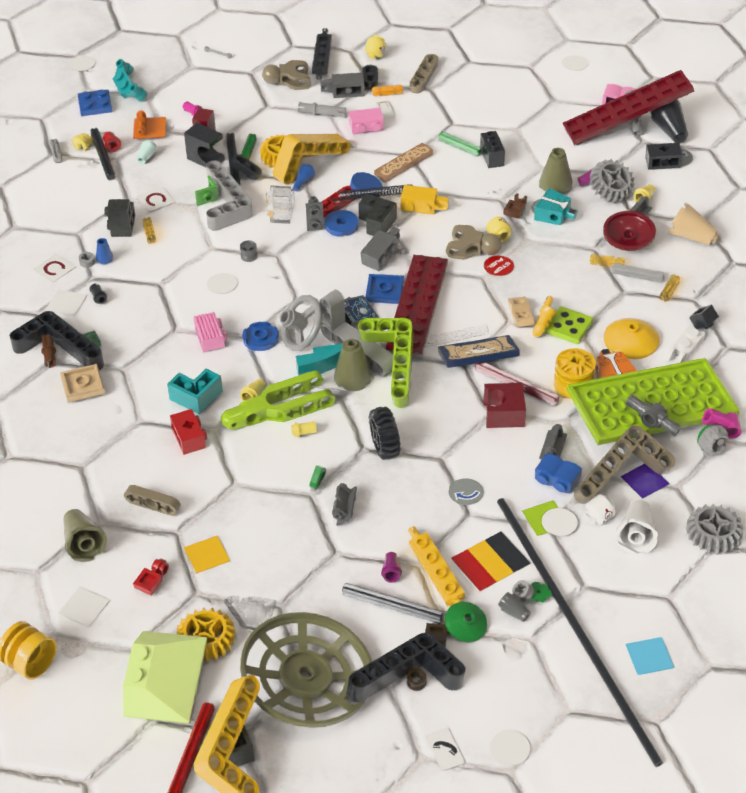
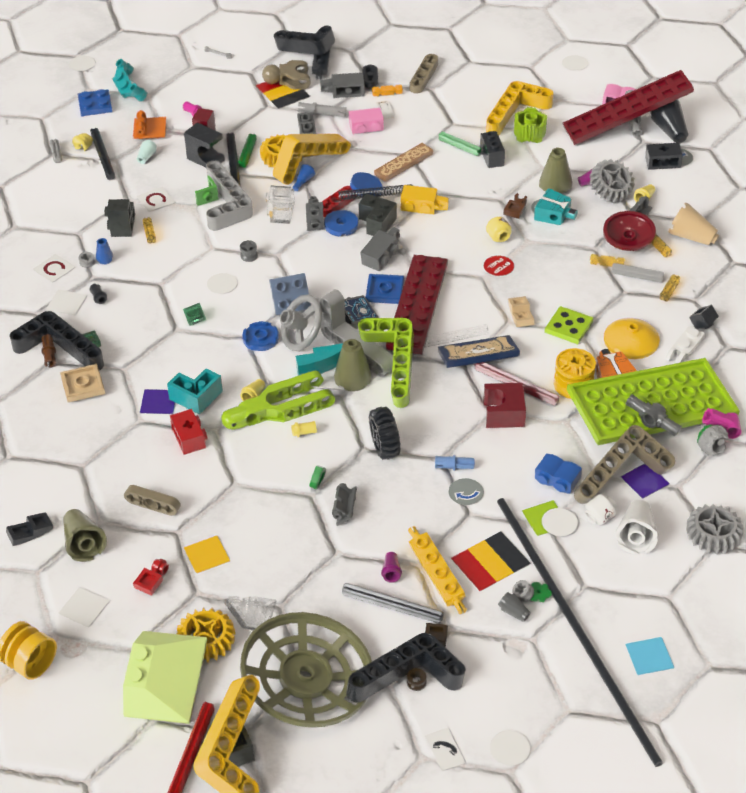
red bush [103,131,121,152] -> none
bright pink brick [193,312,227,352] -> none
black plate [231,154,262,180] -> none
light yellow head [365,35,387,59] -> none
dark tan piece [445,225,502,260] -> none
green dish [445,601,487,643] -> none
yellow piece [533,296,557,337] -> none
dark grey hinge [539,424,567,460] -> none
none -> black slope [6,512,53,546]
none -> dark purple sticker [140,389,175,414]
none -> clear green tile [183,302,206,326]
none -> sticker [255,81,311,109]
none -> sand blue plate [269,273,311,315]
none -> black beam [273,25,335,55]
none -> dark grey slope [297,112,316,134]
none -> medium blue axle [435,455,475,471]
none -> yellow beam [486,81,554,136]
none -> lime brick [514,107,547,143]
none -> clear yellow axle [651,234,672,258]

